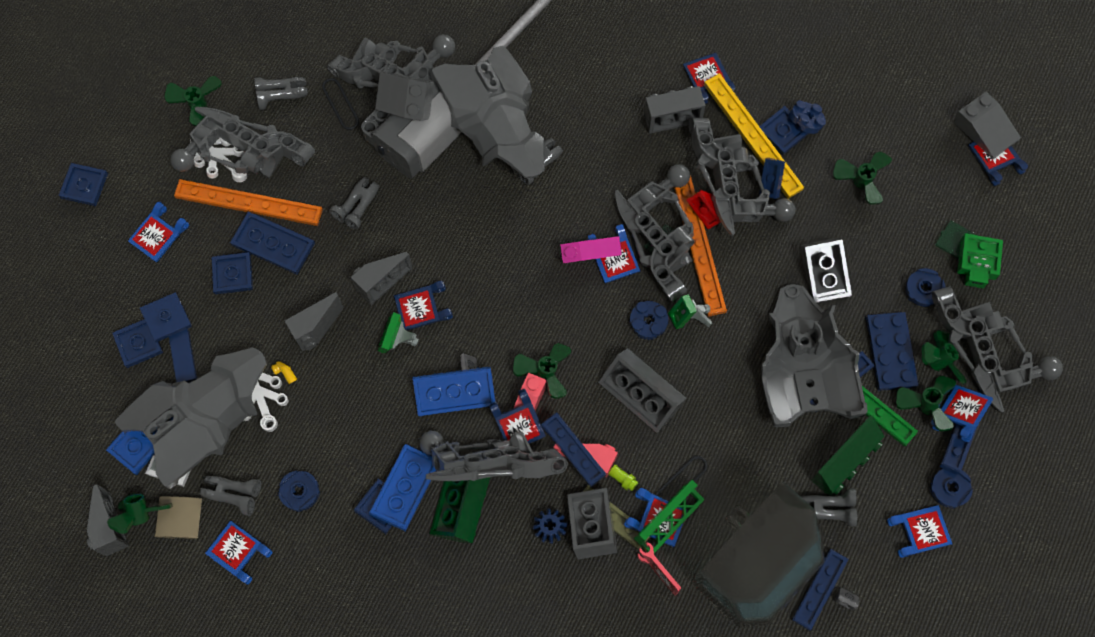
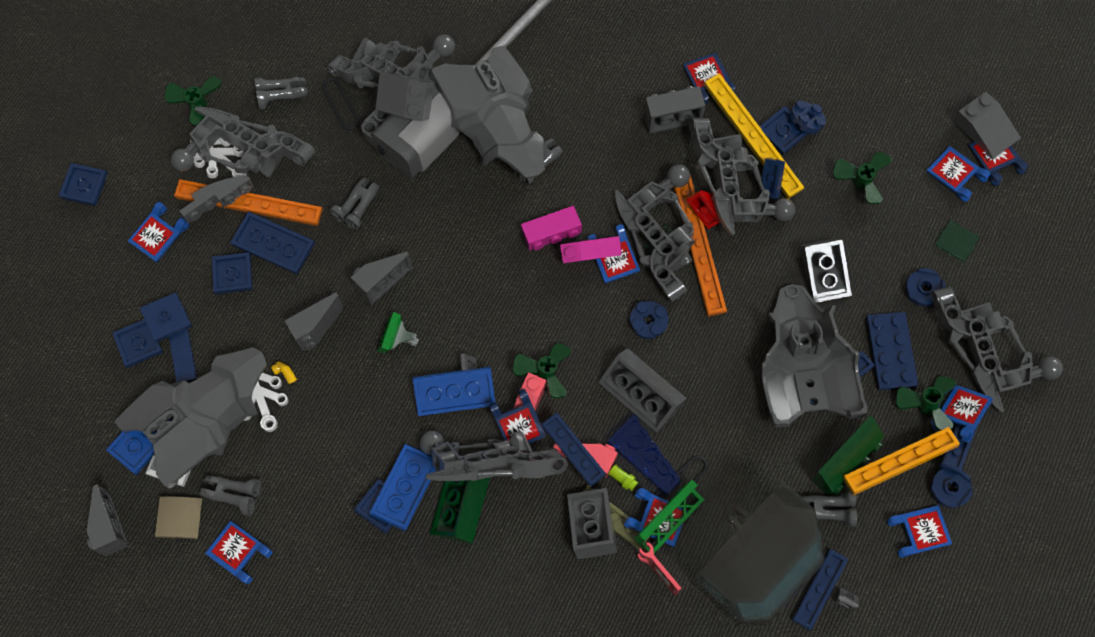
dark green piece [107,493,173,534] -> none
dark blue plate [279,471,320,512] -> none
flag [394,281,453,331] -> none
dark blue gear [533,509,567,544] -> none
green piece [668,294,712,329] -> none
green tile [862,386,918,447] -> none
dark green piece [922,330,967,384] -> none
green piece [957,233,1003,289] -> none
none -> dark grey slope [180,176,254,223]
none -> dark pink brick [521,206,582,251]
none -> clear blue wing [608,414,681,495]
none -> light orange plate [843,427,960,496]
none -> flag [926,146,990,202]

